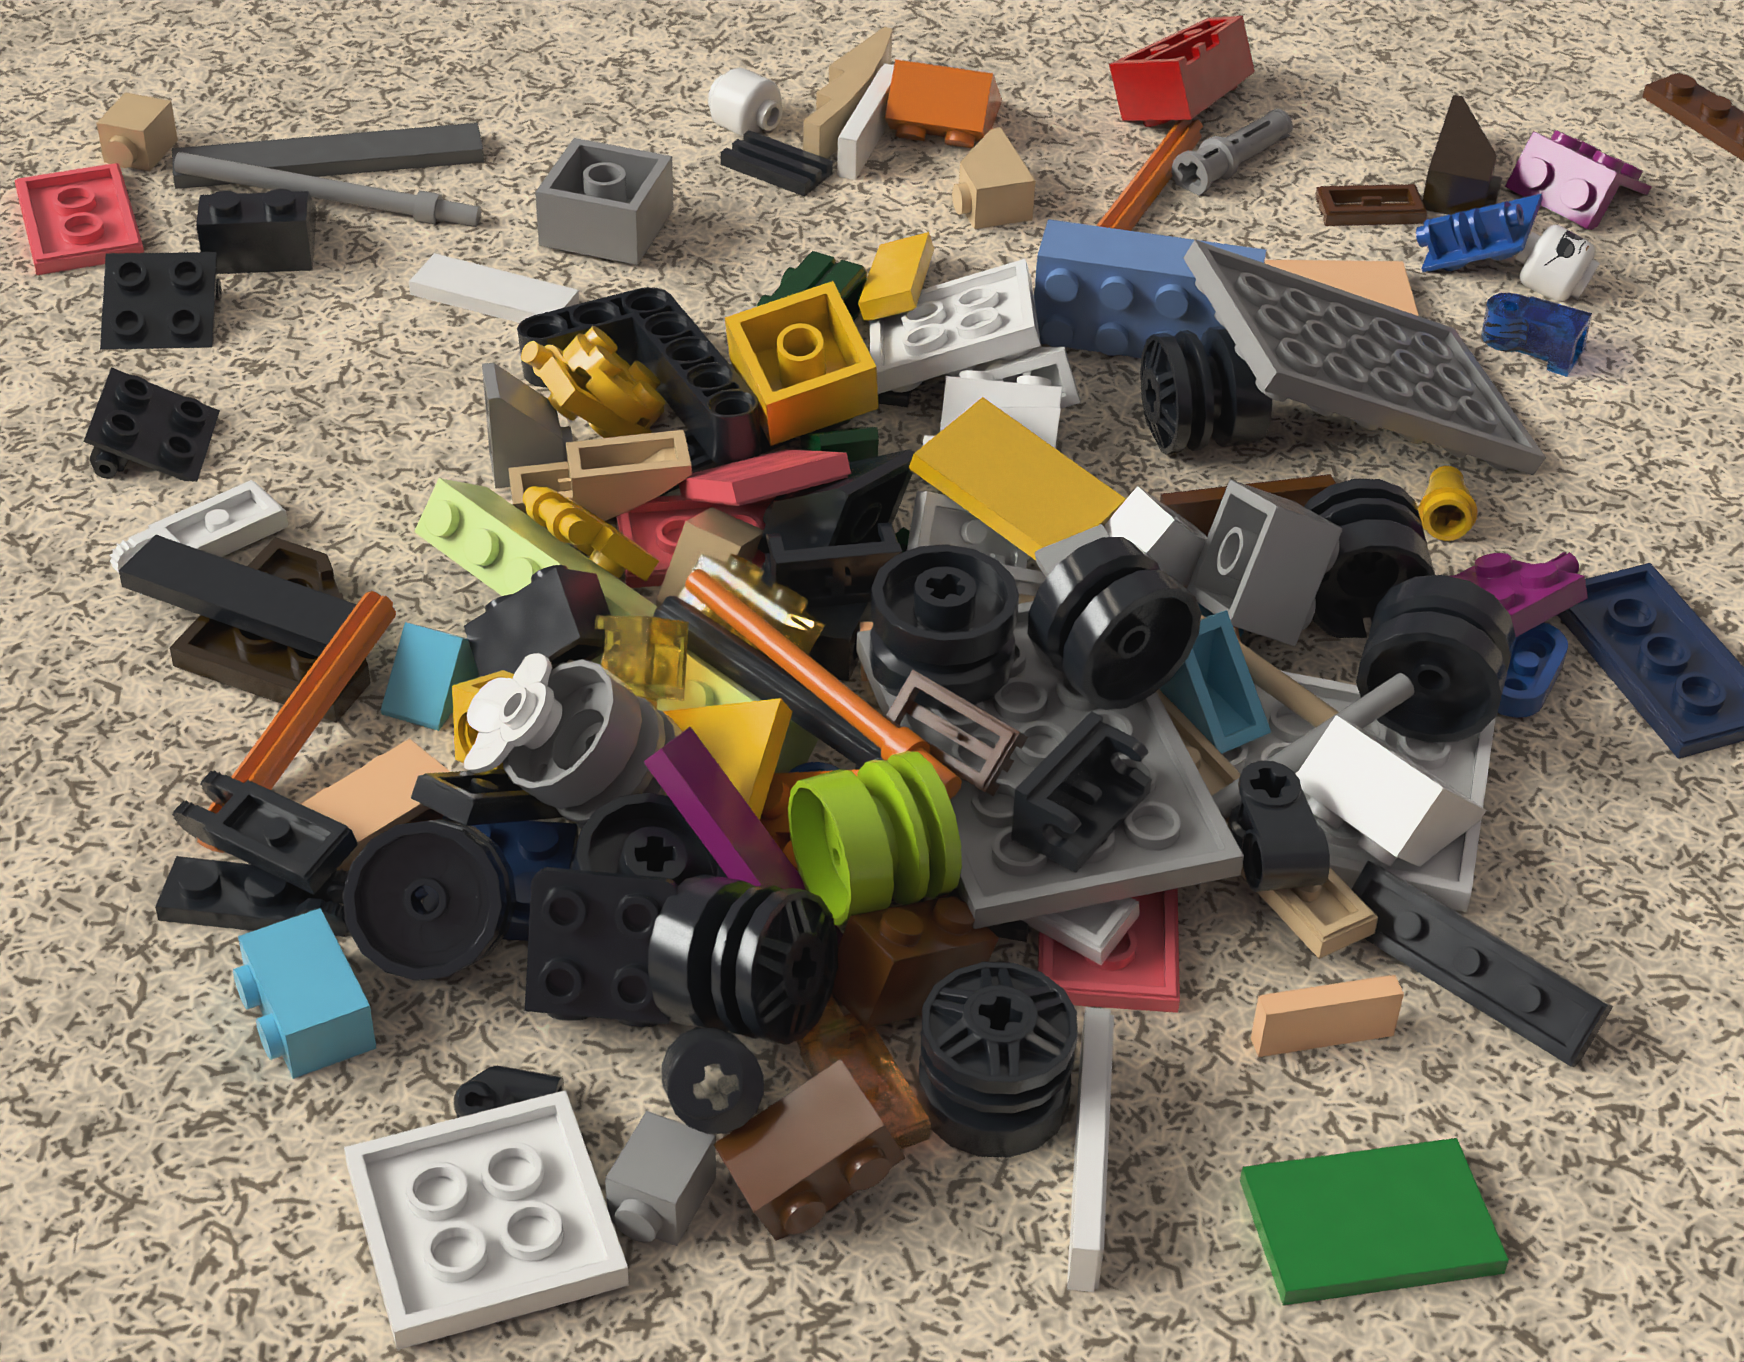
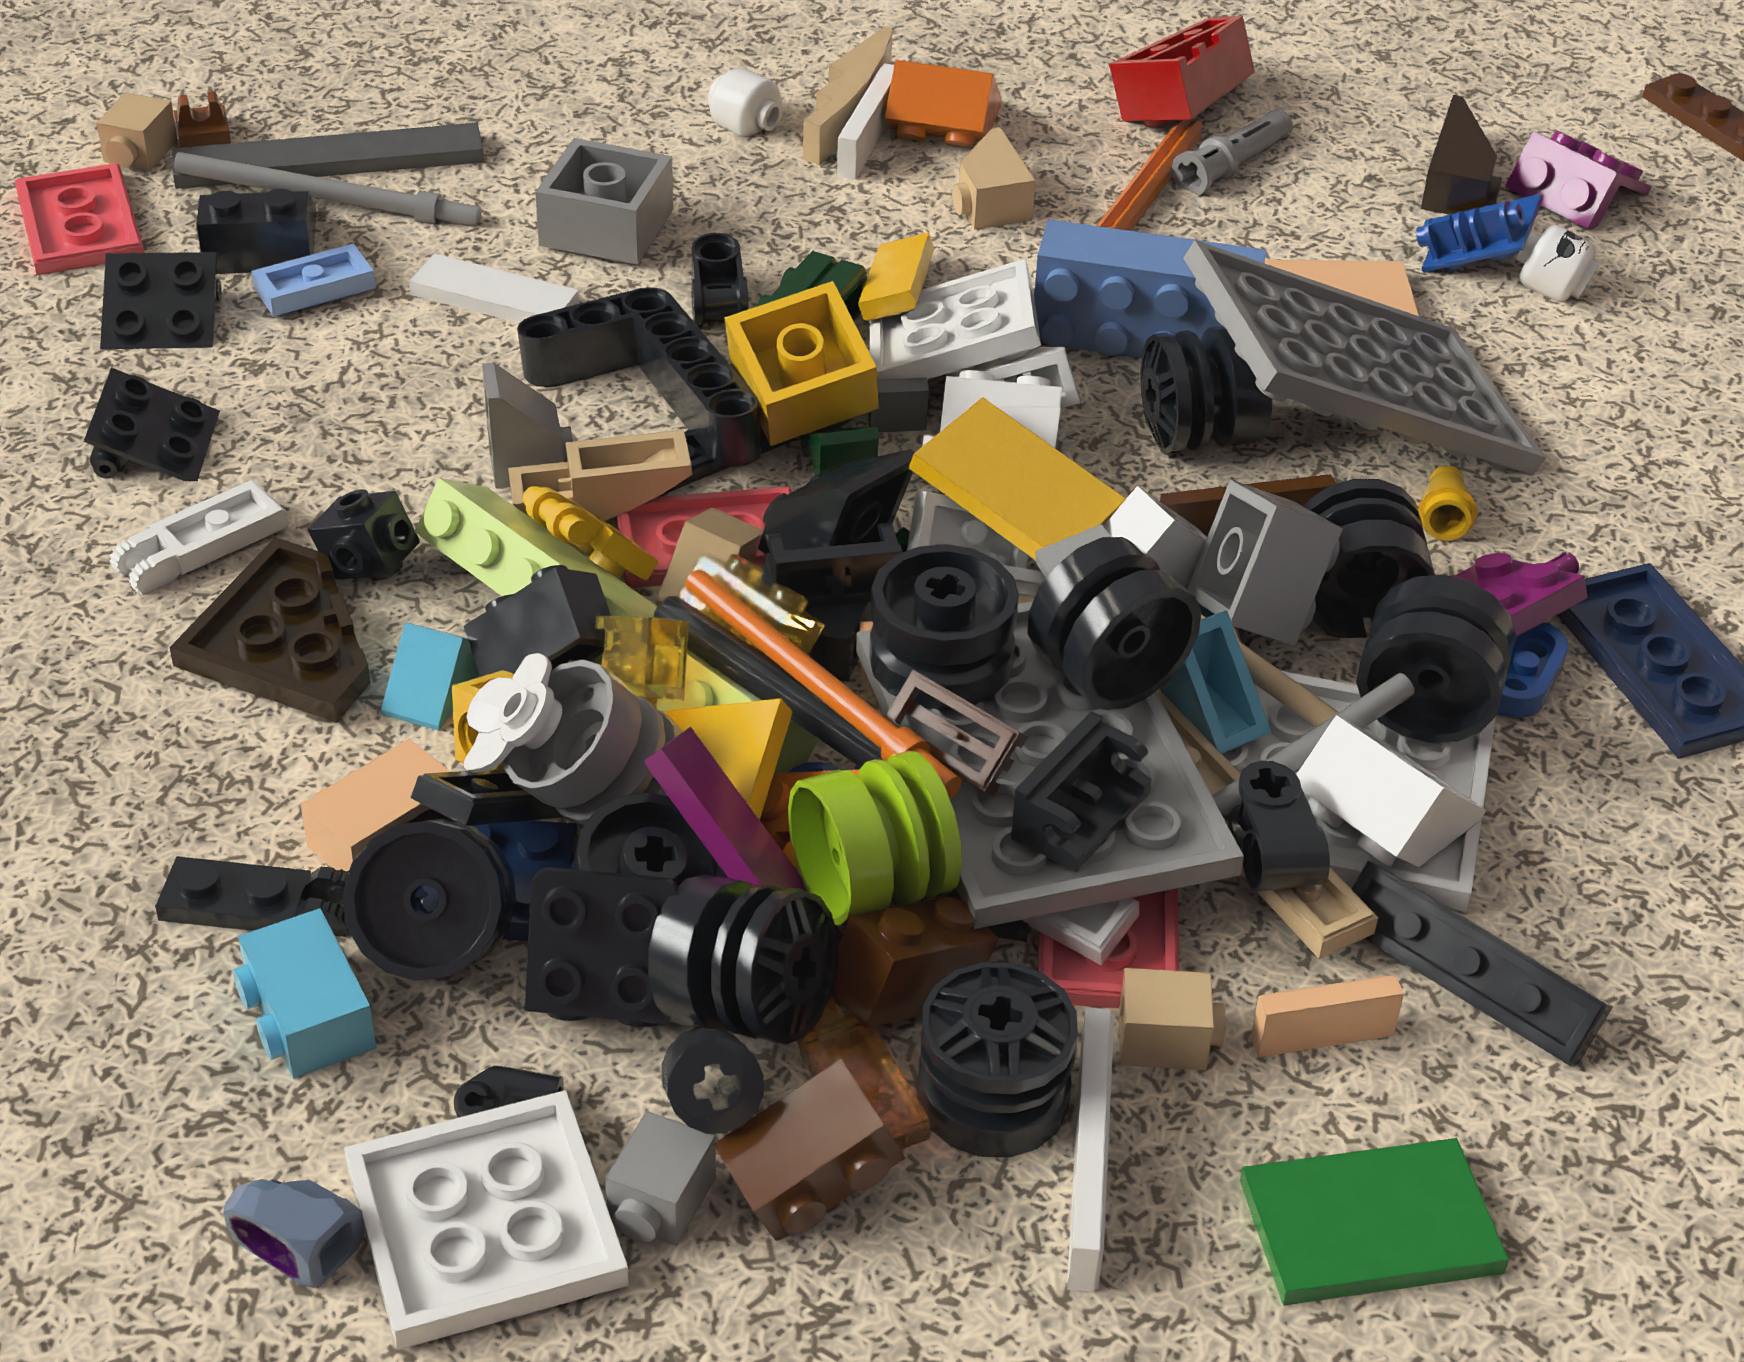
black tile [119,535,357,657] -> none
black hinge [172,770,358,895] -> none
orange axle [196,591,396,853] -> none
yellow plate [521,341,652,438] -> none
yellow plate [562,326,666,429] -> none
coral tile [678,449,851,506] -> none
black tile [721,130,833,197] -> none
reddish brown tile [1315,184,1427,226] -> none
clear blue leg [1481,293,1592,377] -> none
none -> dark orange tile [174,92,231,148]
none -> sand blue rock [223,1179,365,1288]
none -> light blue plate [252,243,376,317]
none -> black brick [307,489,420,581]
none -> black piece [691,232,749,327]
none -> dark grey tile [868,378,929,433]
none -> tan brick [1119,968,1225,1070]

